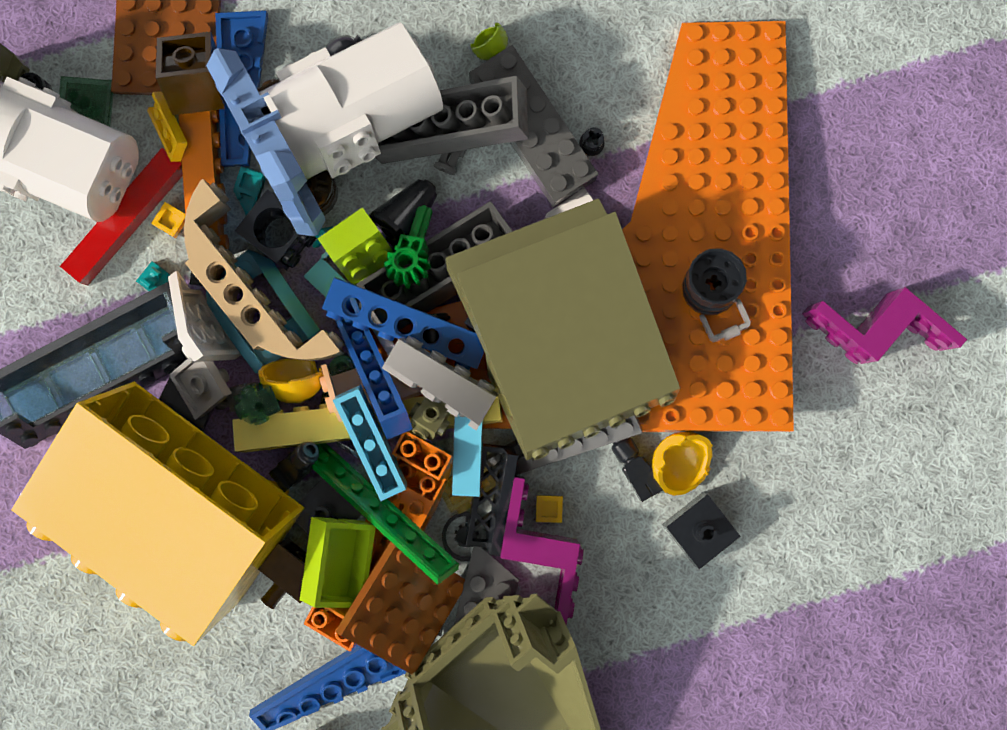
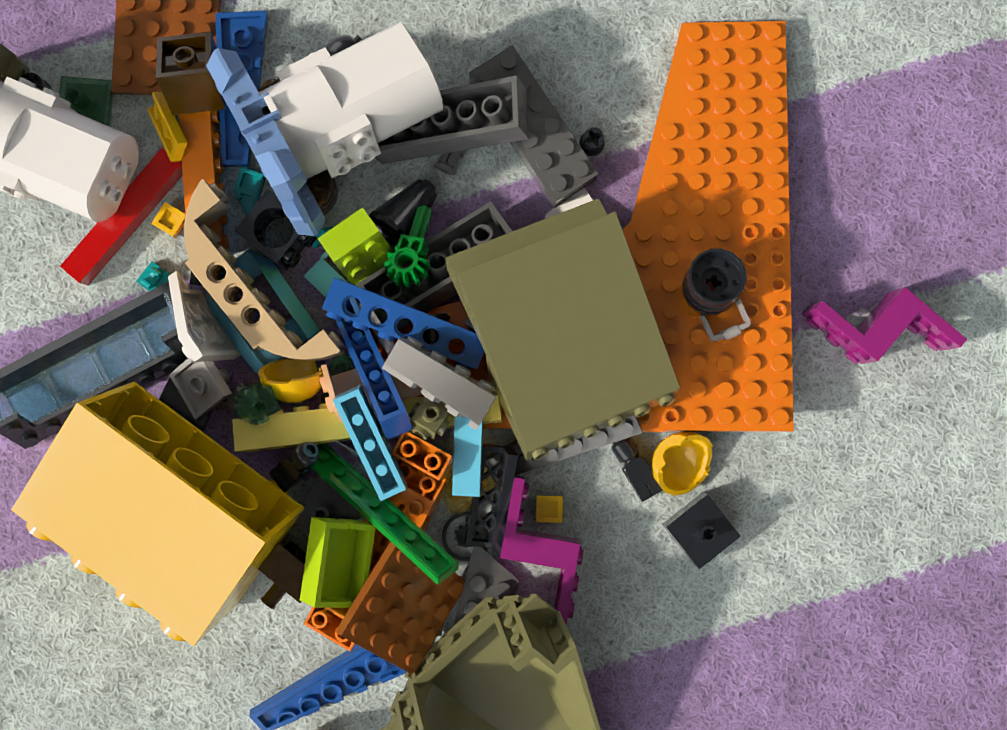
lime hair [470,22,508,61] -> none

